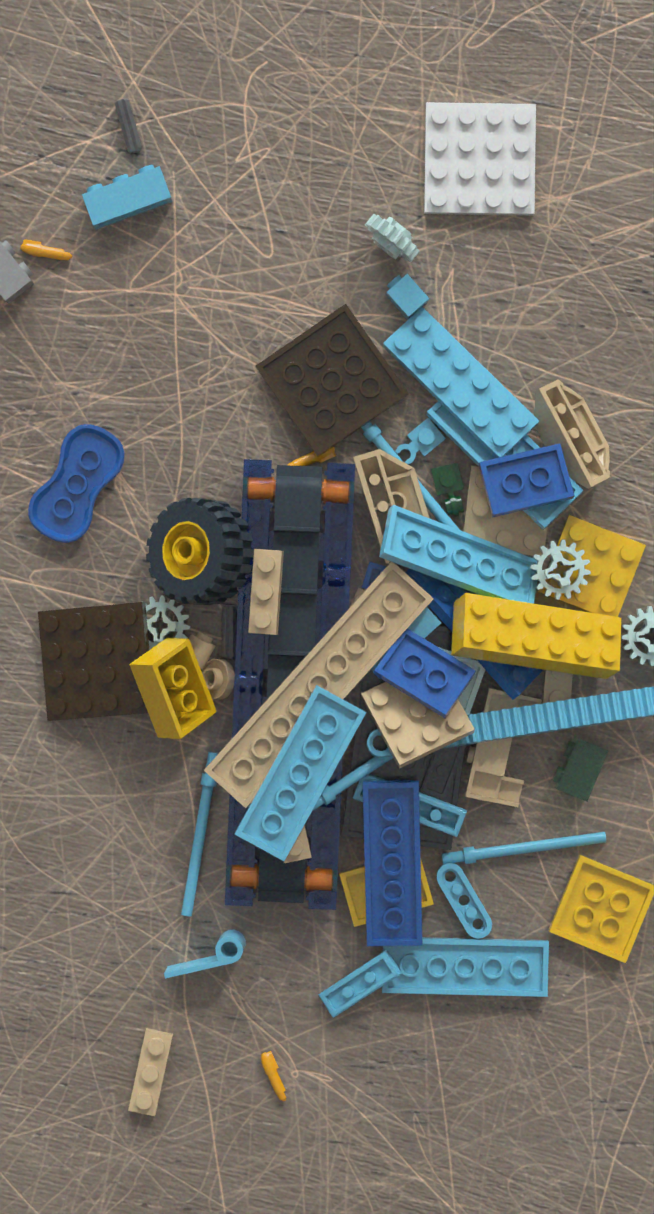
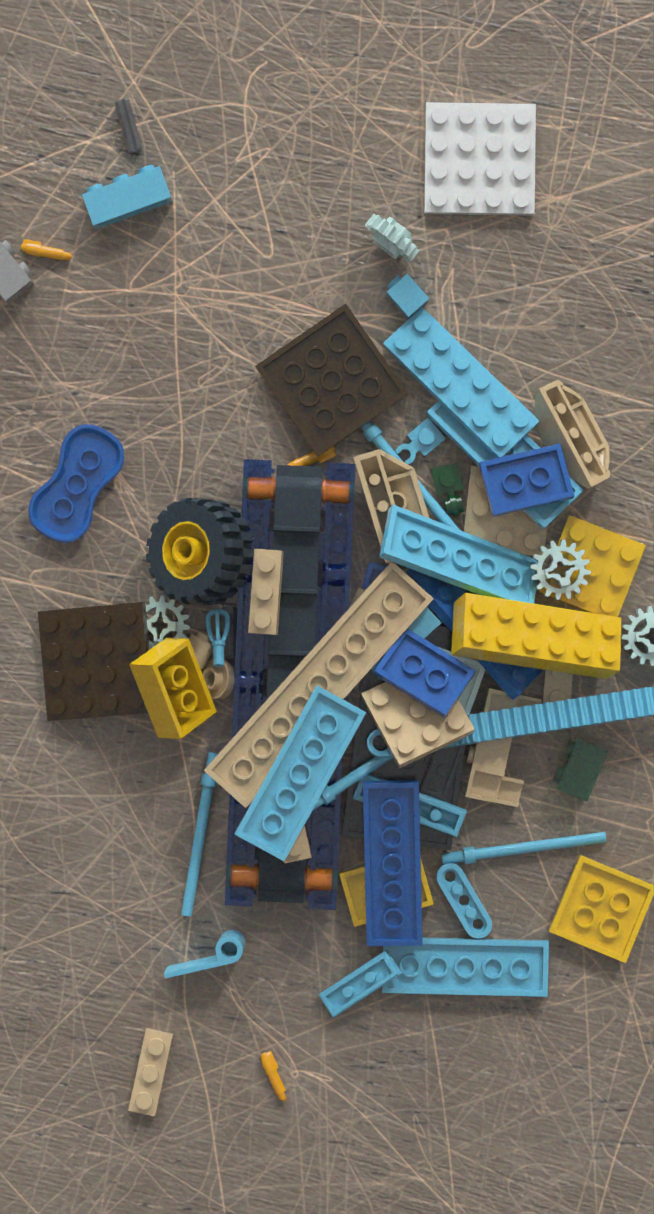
none -> medium azure piece [206,609,230,667]

